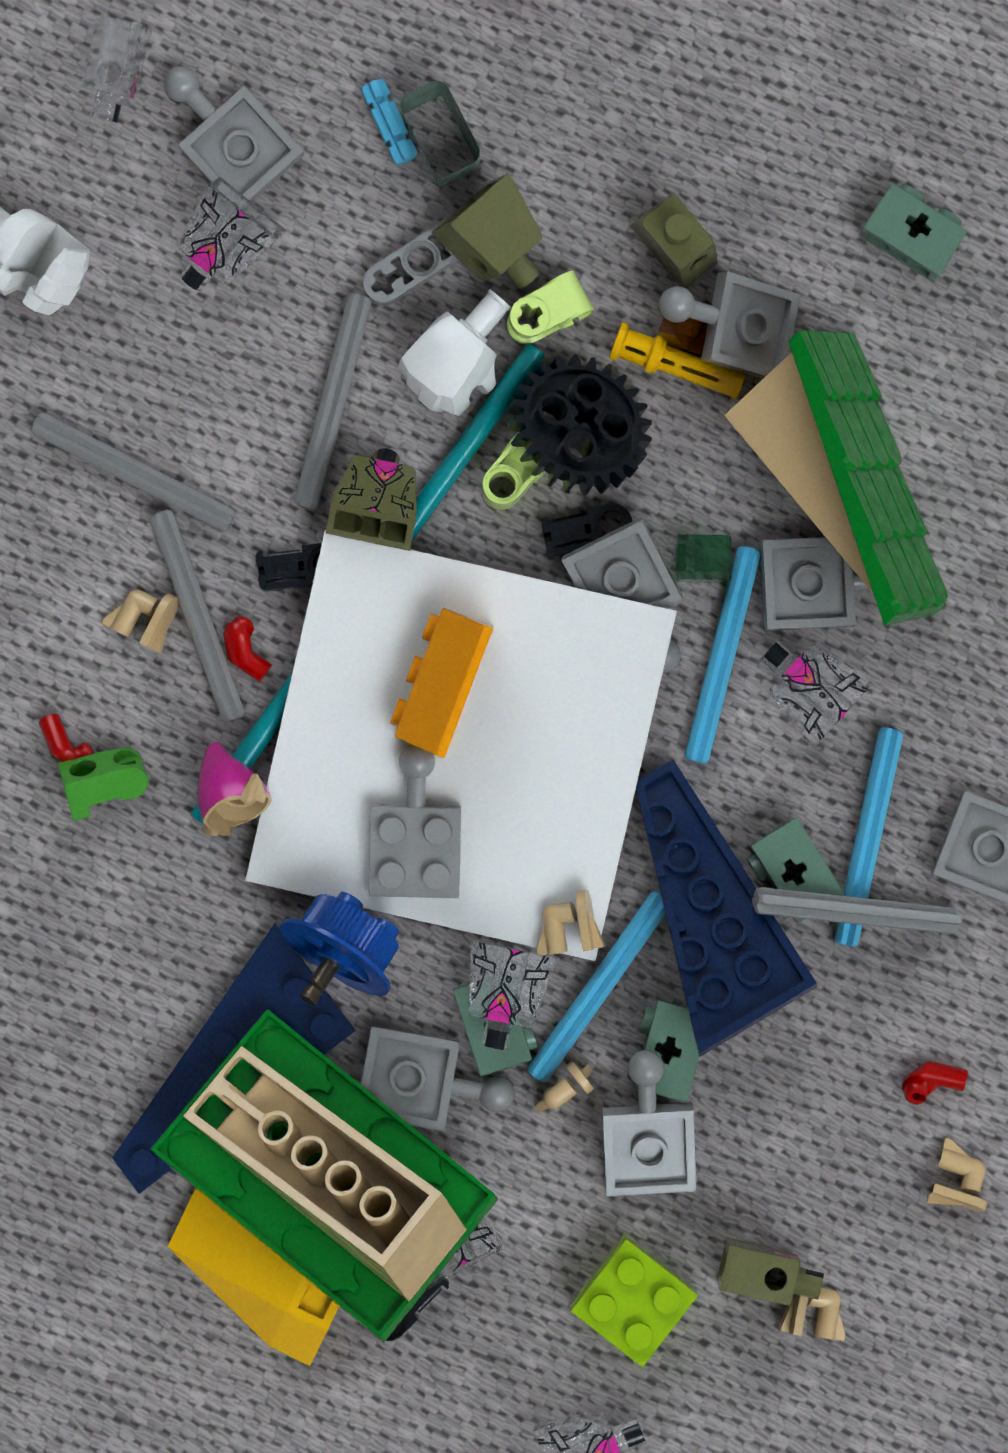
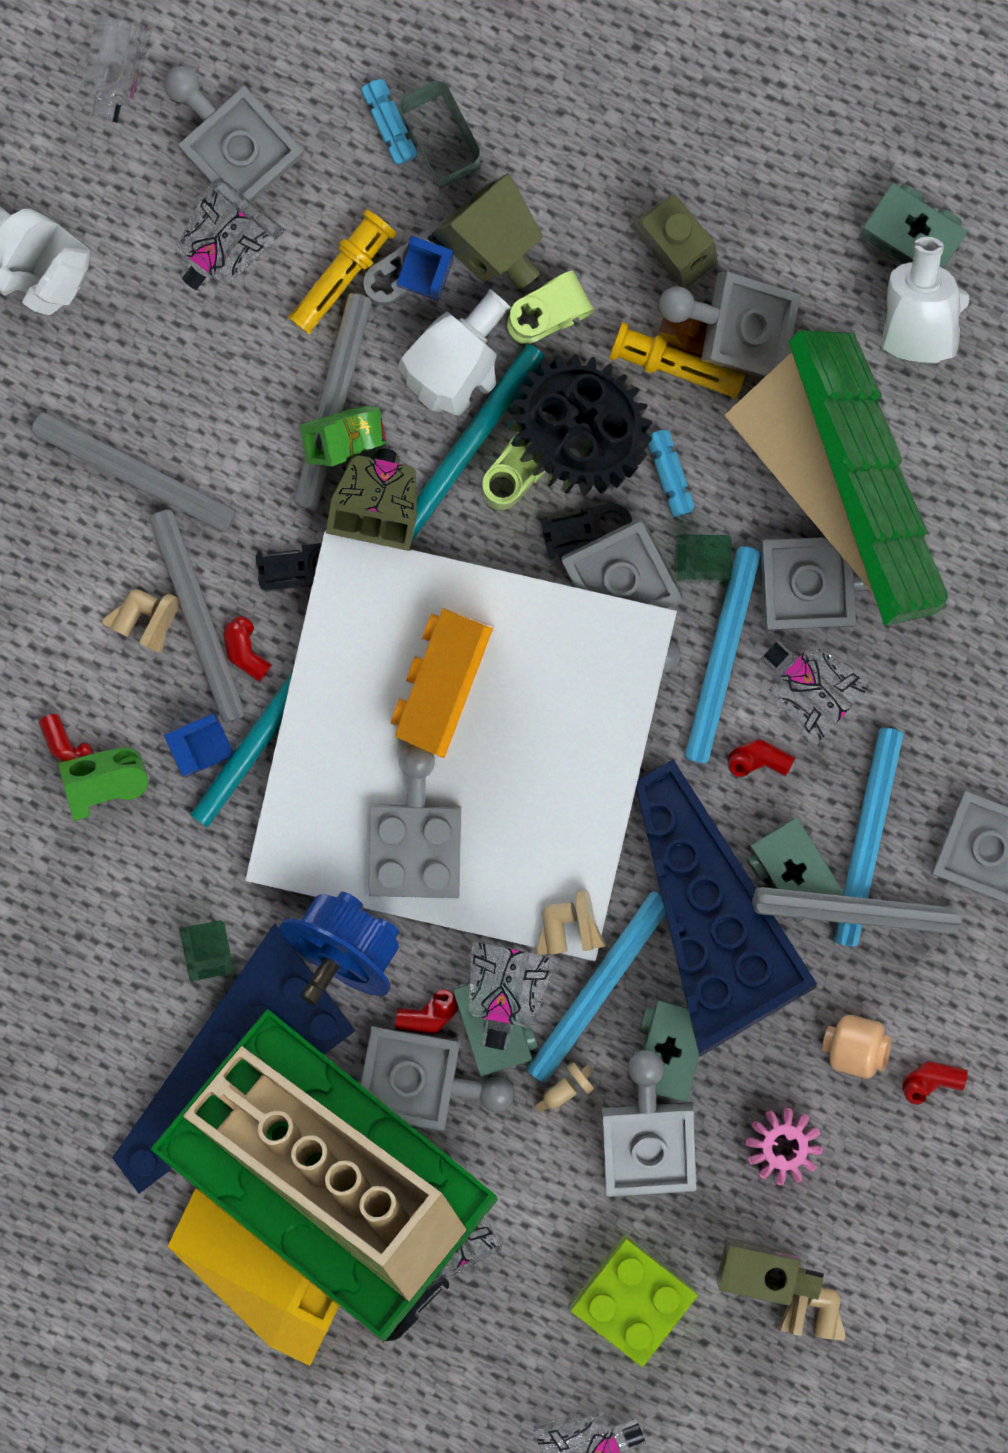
hat [198,742,272,837] -> none
tan piece [926,1138,988,1212] -> none
none -> blue panel [164,713,233,777]
none -> clear green panel [179,920,237,982]
none -> yellow pin [287,209,397,335]
none -> bright green leg [299,406,387,466]
none -> red arm [395,989,458,1034]
none -> blue panel [397,236,454,301]
none -> medium azure axle [648,430,695,517]
none -> red arm [727,739,795,777]
none -> bright pink gear [745,1107,823,1185]
none -> light nougat head [822,1015,892,1079]
none -> white piece [881,237,969,364]

